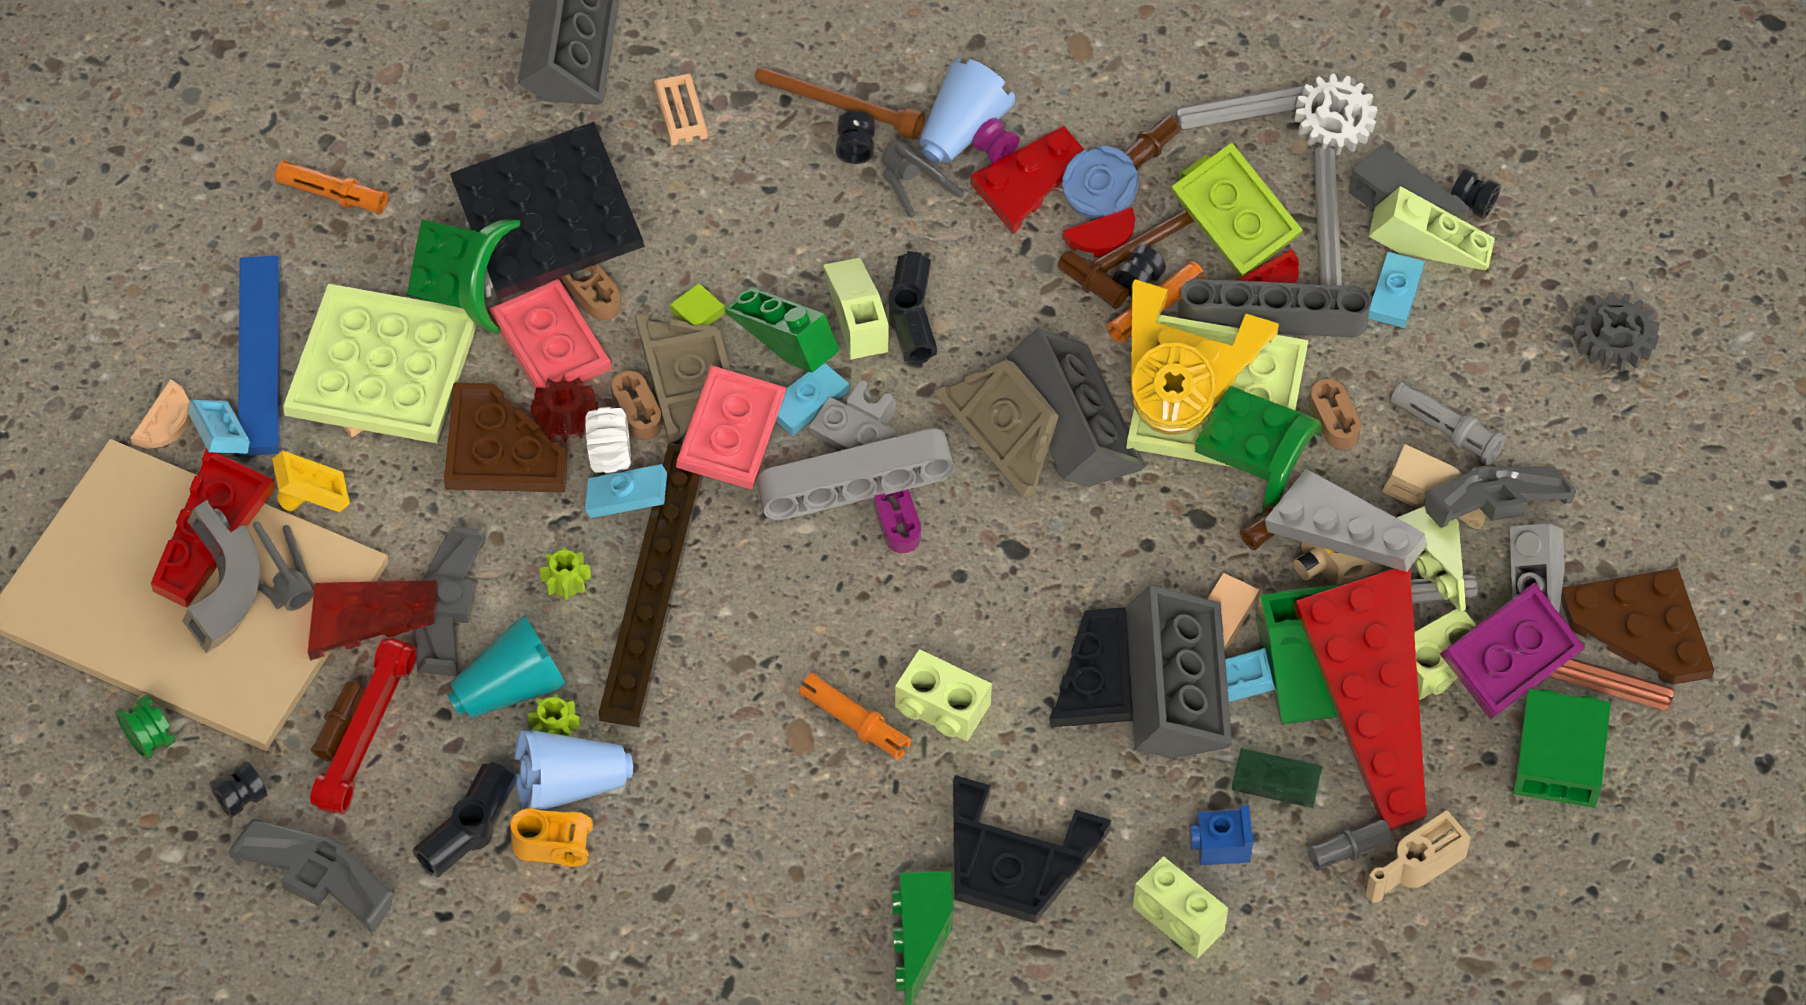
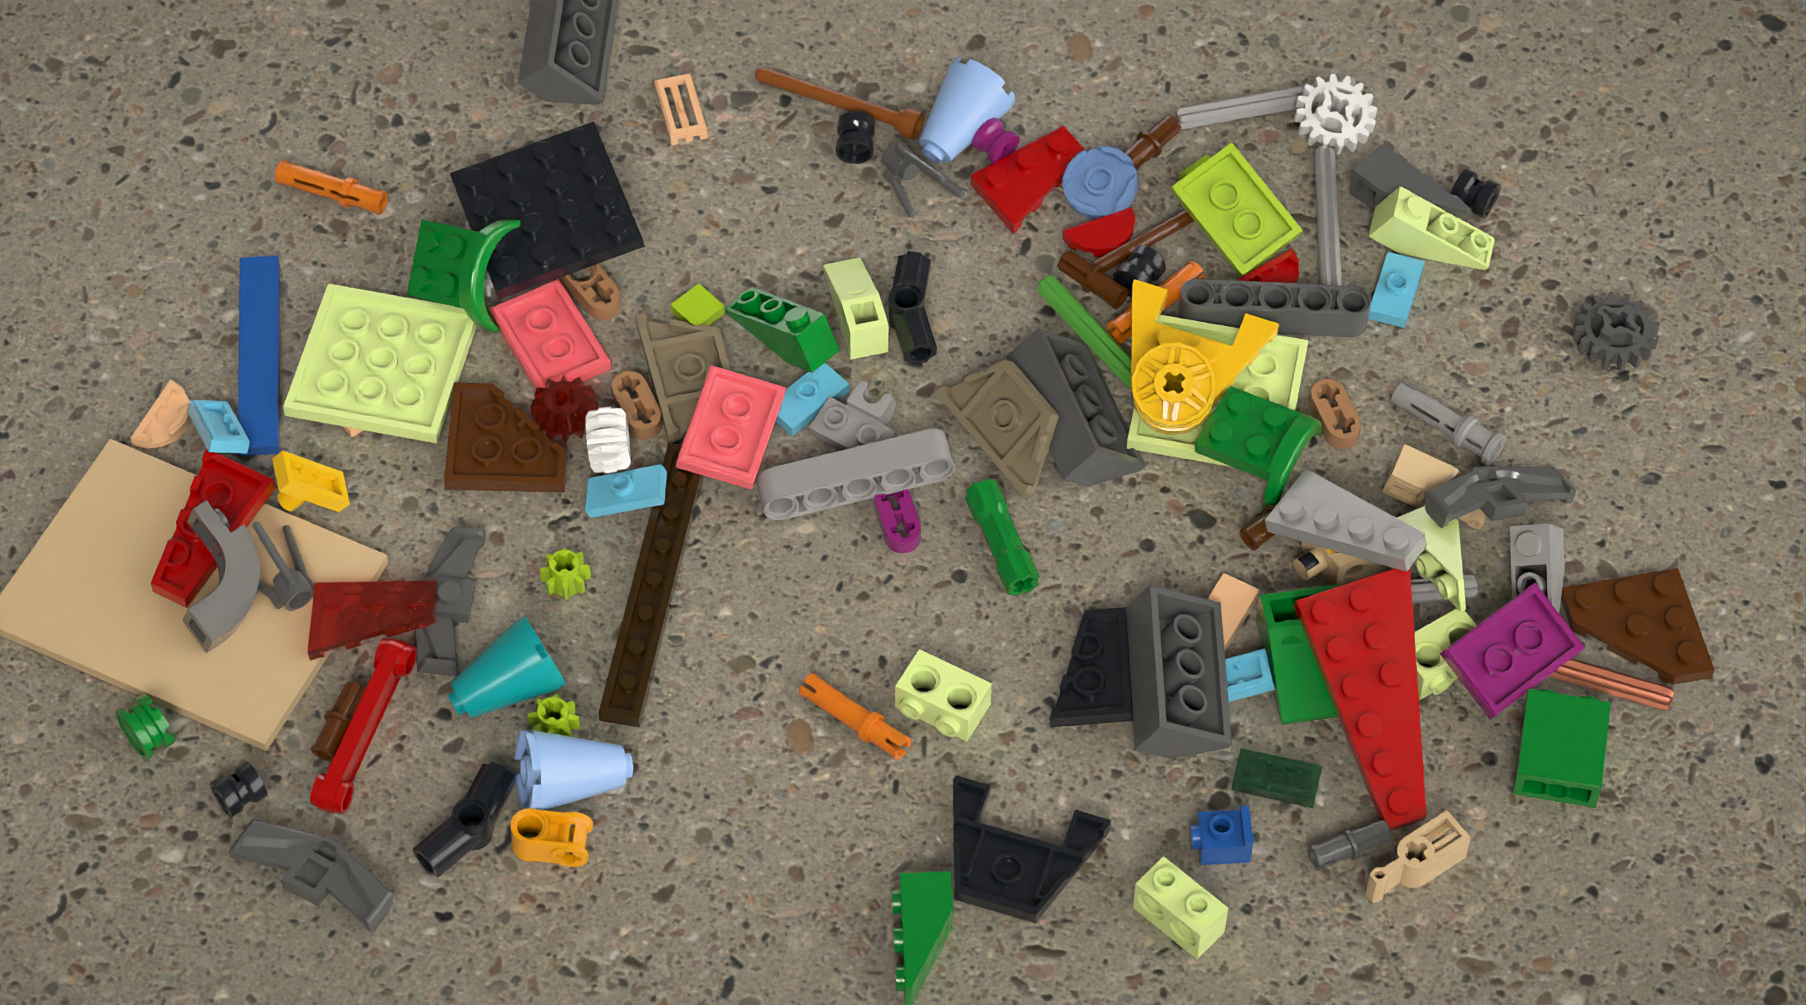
none -> green axle [965,479,1040,596]
none -> bright green axle [1038,275,1131,389]

